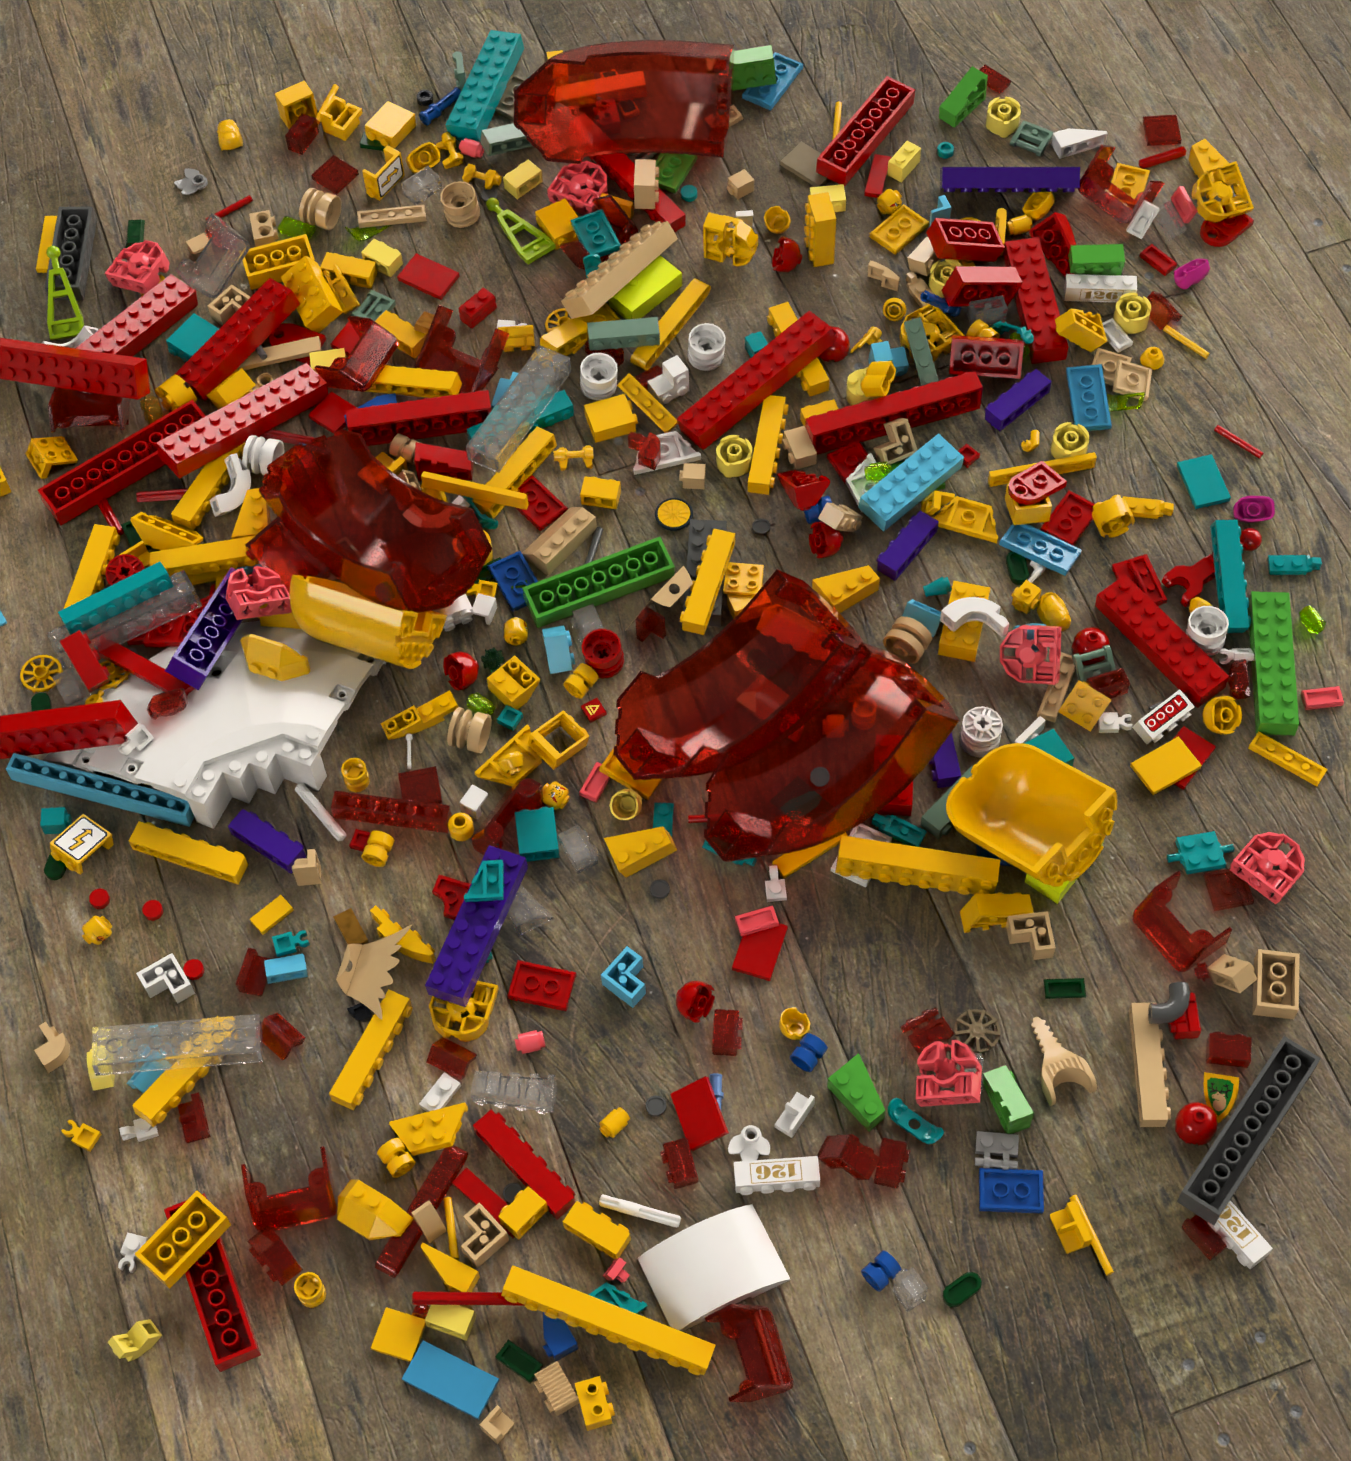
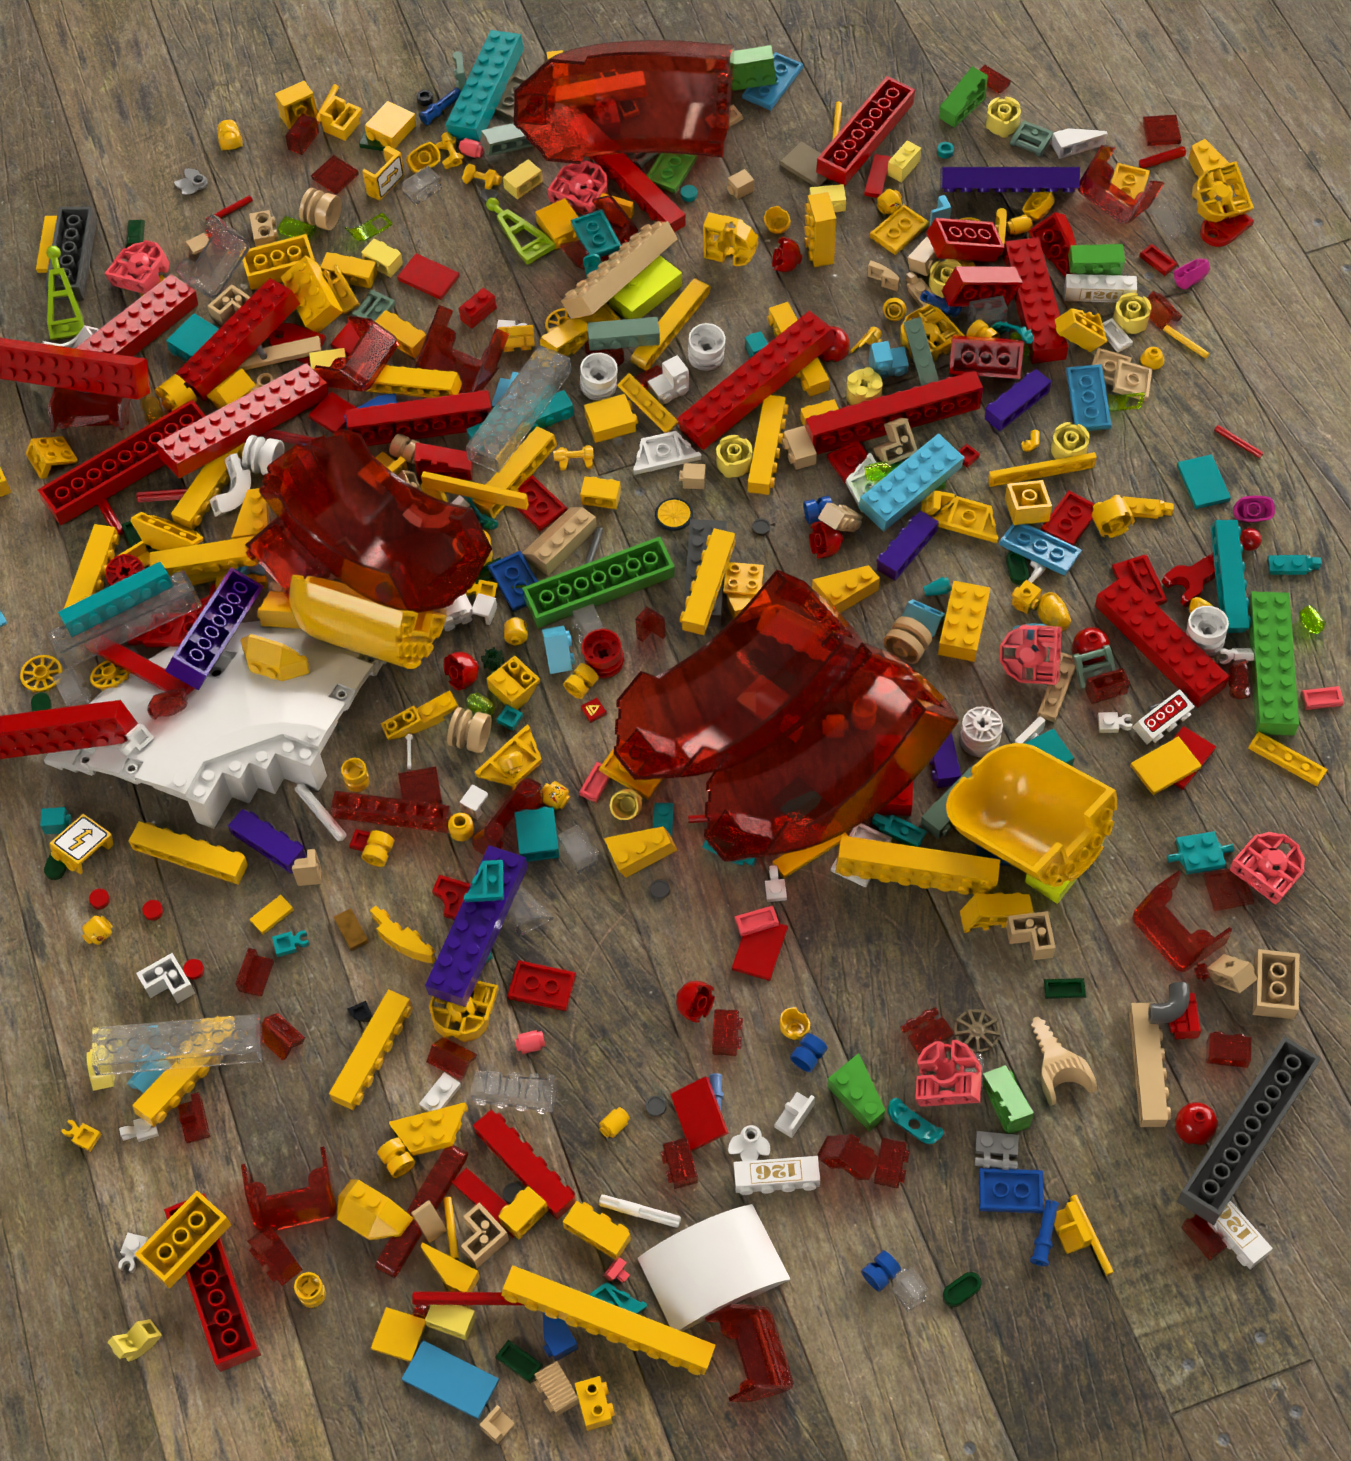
medium azure brick [6,753,194,827] -> none
tan brick [34,1022,70,1073] -> none
red brick [60,630,110,693] -> none
yellow piece [85,690,104,704] -> none
coral connector [226,566,291,620] -> none
medium azure panel [264,954,308,984] -> none
tan piece [336,924,412,1020] -> none
tan tile [357,205,427,228] -> none
pearl gold tile [414,311,441,335] -> none
tan wheel [440,181,480,228] -> none
yellow window [527,710,590,770] -> none
medium azure brick [601,946,646,1008] -> none
tan piece [625,566,693,631] -> none
clear red brick [628,432,661,470] -> none
tan brick [634,159,659,209] -> none
white tile [733,210,754,229] -> none
red wedge [777,470,830,511] -> none
dark grey piece [810,767,830,787] -> none
yellow brick [861,361,896,397] -> none
white arch [940,597,1009,637] -> none
tile [1008,461,1067,505] -> none
yellow hinge [1058,680,1111,732] -> none
white plate [1126,200,1160,239] -> none
coral tile [1170,186,1198,224] -> none
yellow cylinder [1202,696,1242,735] -> none
shield [1203,1072,1239,1123] -> none
none -> blue pin [1030,1200,1059,1266]

